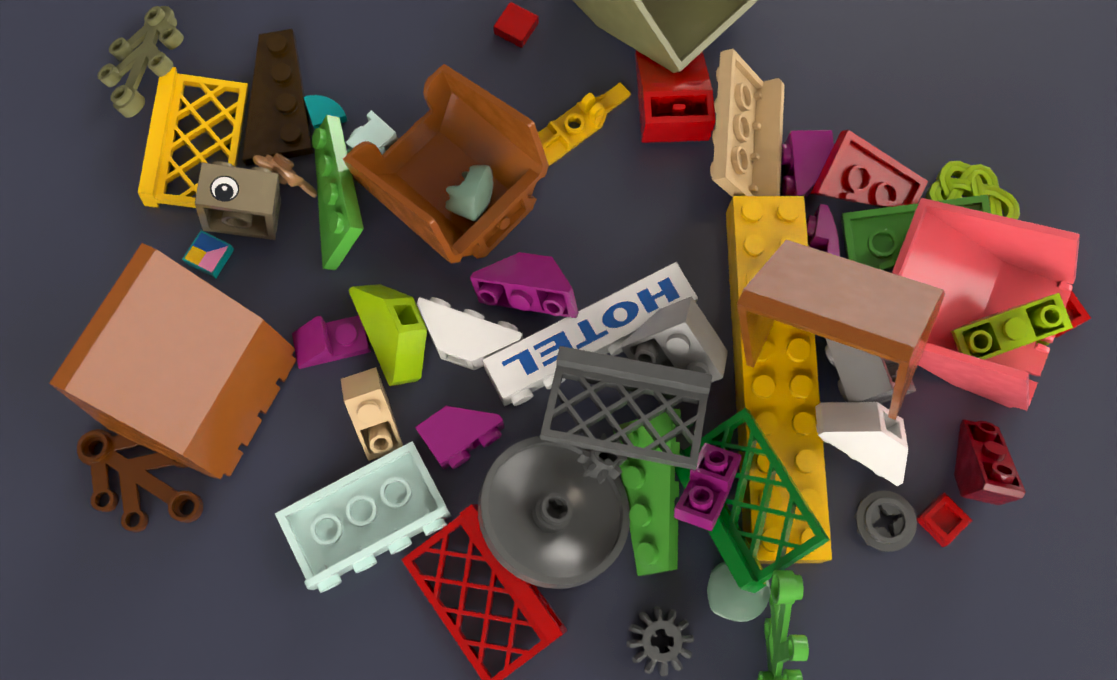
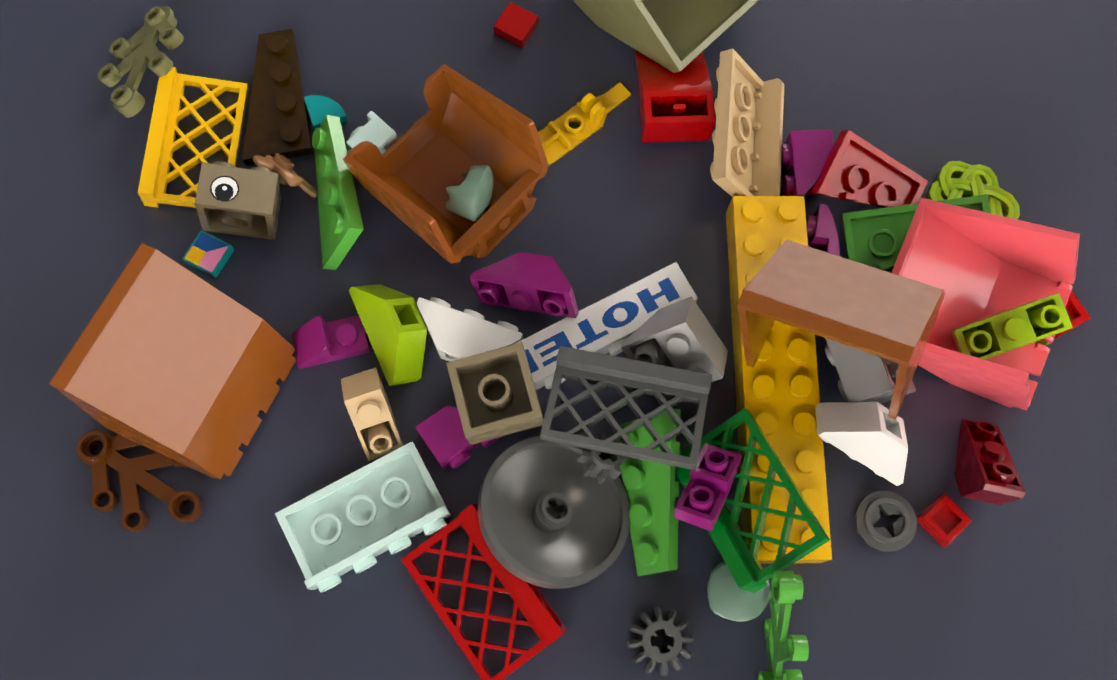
none -> dark tan brick [446,342,544,445]

